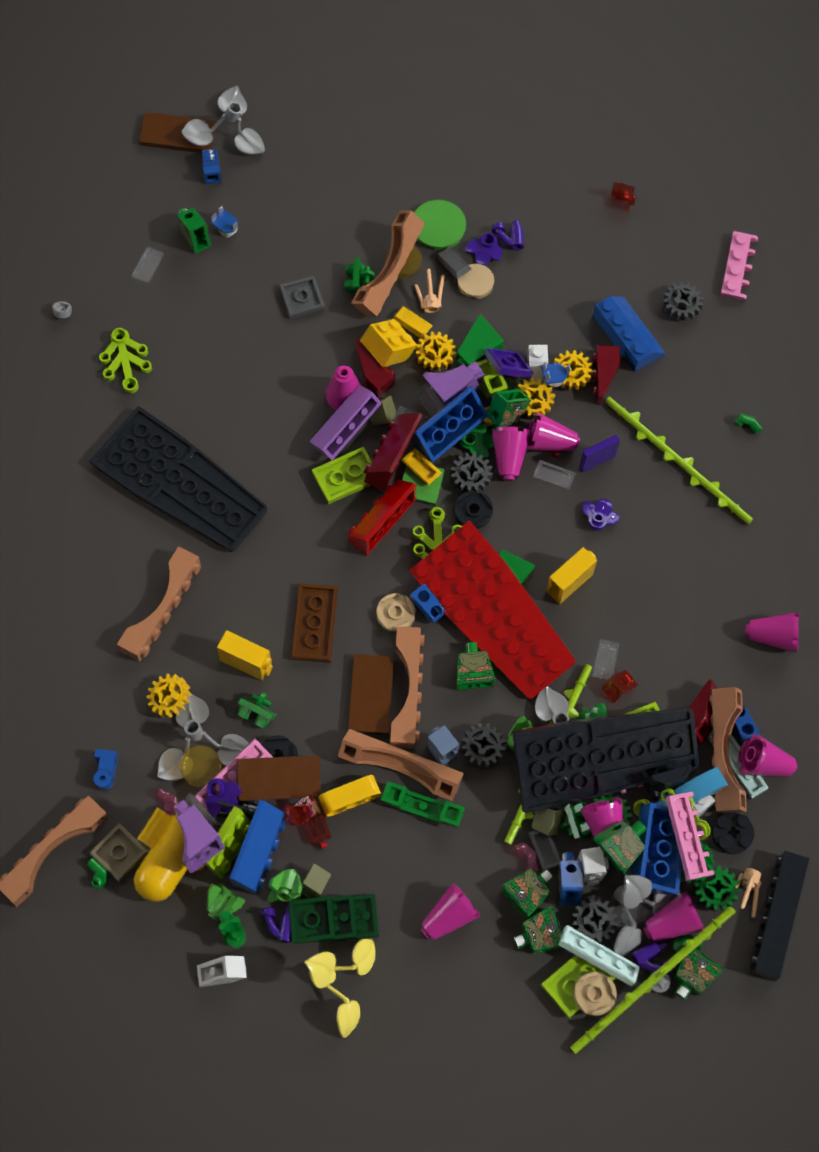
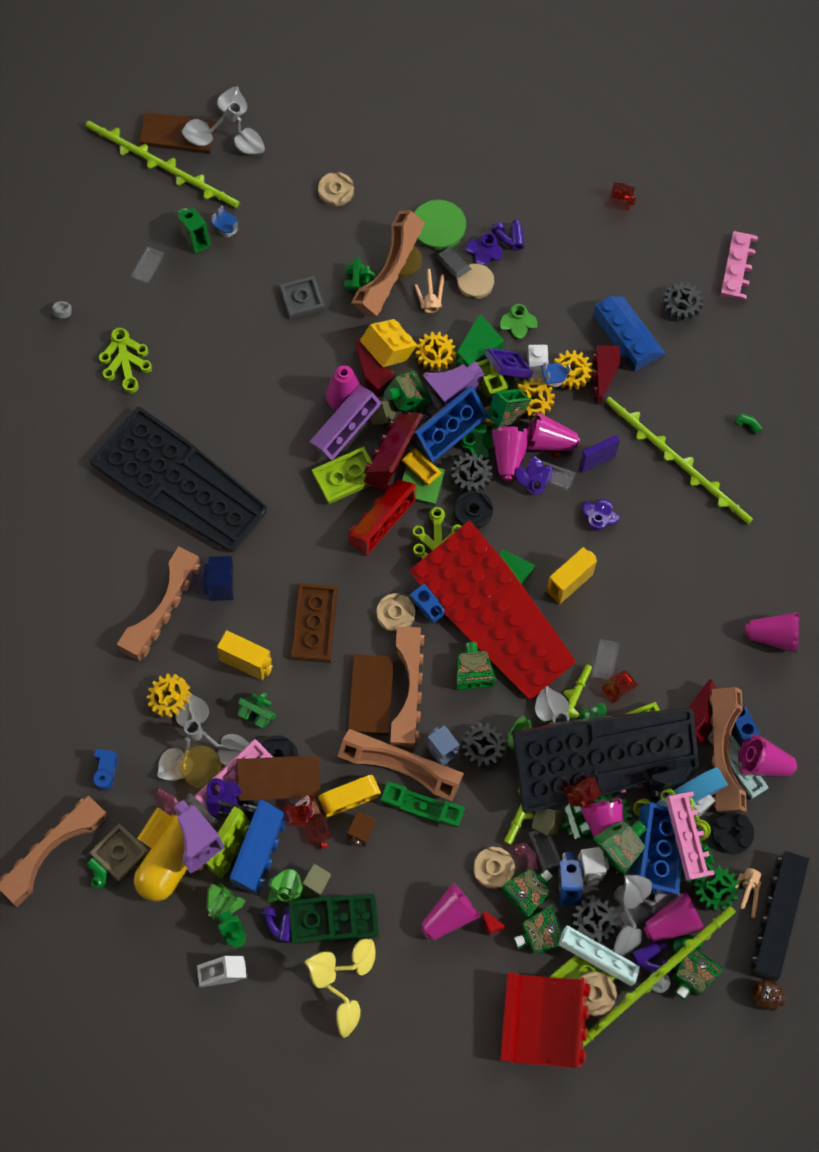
blue leg [202,149,222,184] -> none
yellow tile [392,306,433,339] -> none
none -> lime plant [85,121,240,208]
none -> clear blue brick [203,556,234,601]
none -> tan tile [318,172,354,206]
none -> reddish brown brick [347,811,377,847]
none -> green torso [384,371,432,411]
none -> tan tile [473,847,515,889]
none -> red slope [481,911,505,936]
none -> bright green plate [500,304,537,339]
none -> red panel [501,972,591,1069]
none -> dark purple plate [515,456,553,495]
none -> clear red bracket [565,776,601,807]
none -> reddish brown head [752,980,786,1011]

